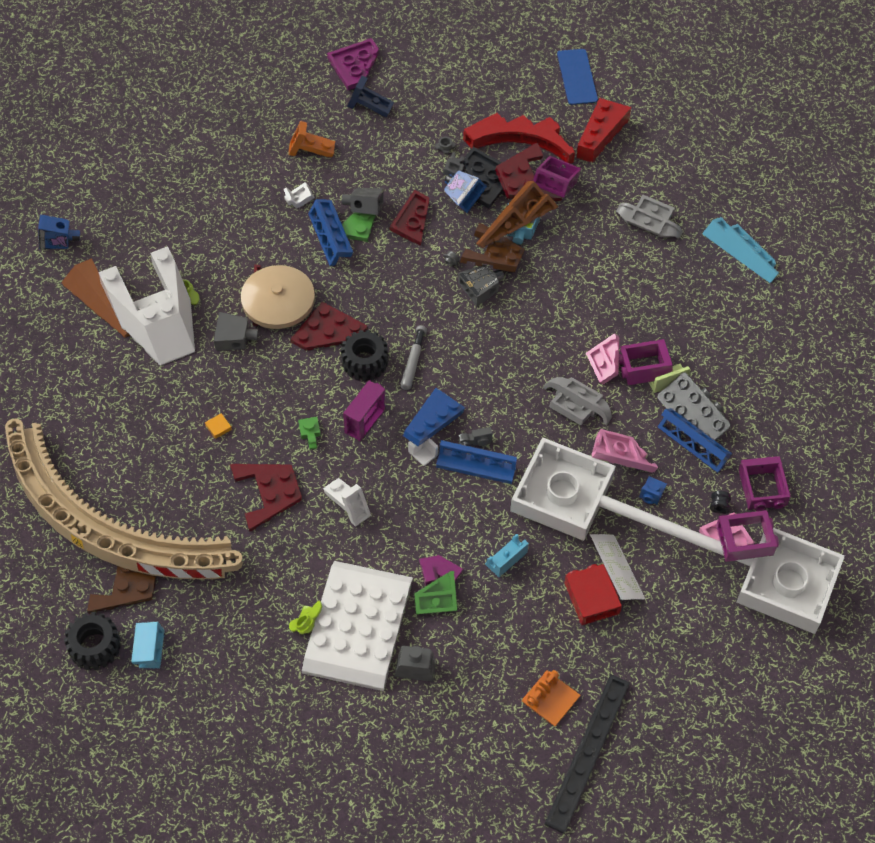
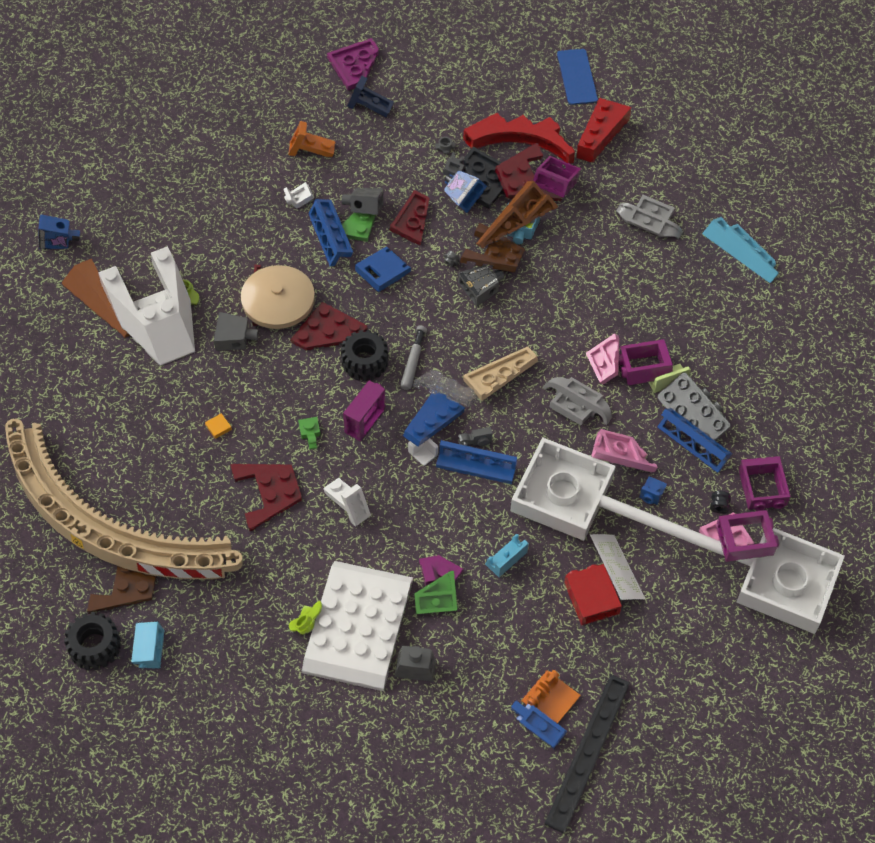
none -> blue container [355,247,411,292]
none -> clear wing [413,370,479,407]
none -> tan wing [463,346,538,401]
none -> blue hinge [511,701,567,749]

